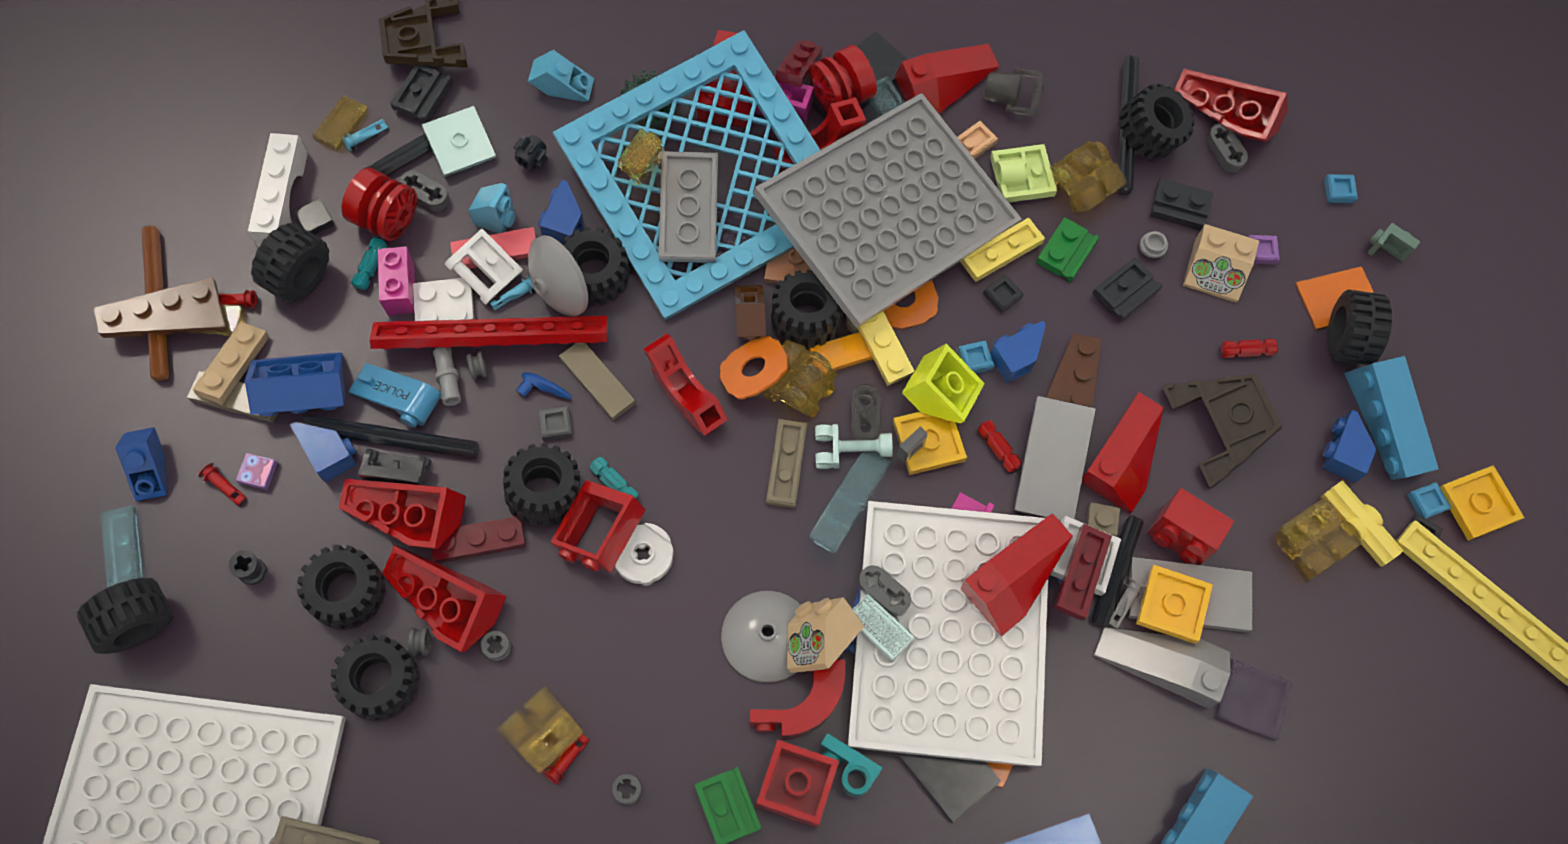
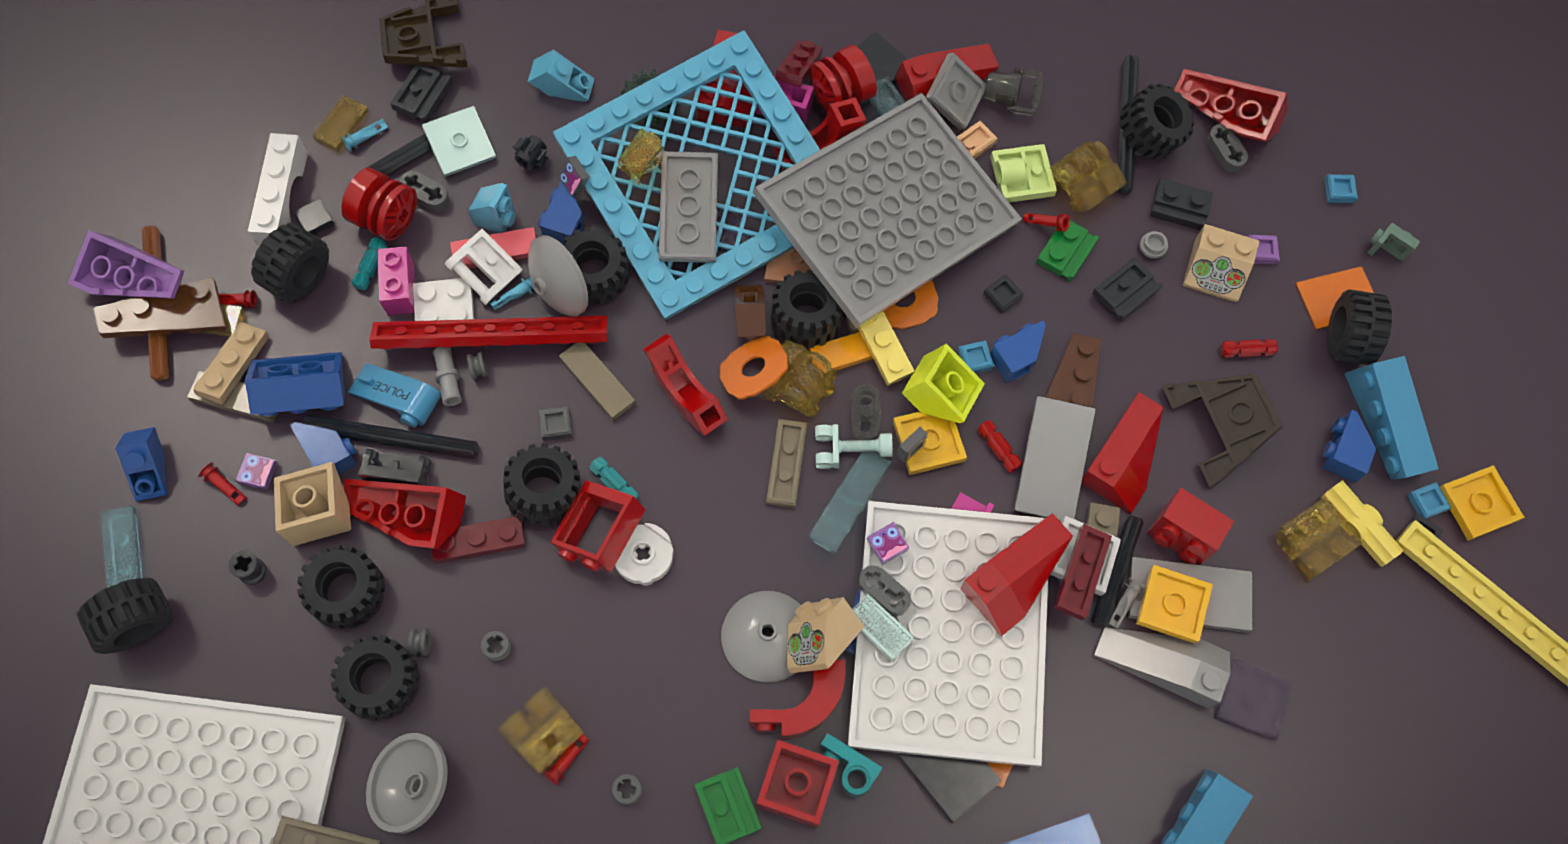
red wedge [382,545,507,652] -> none
blue bar [516,372,572,400] -> none
light yellow plate [960,218,1045,282] -> none
none -> medium lavender wedge [68,230,185,299]
none -> tan slope [274,462,351,546]
none -> light grey dish [366,733,448,834]
none -> dark grey tile [558,156,590,197]
none -> tile [867,522,910,565]
none -> light grey tile [925,53,987,130]
none -> red piece [1023,212,1070,232]

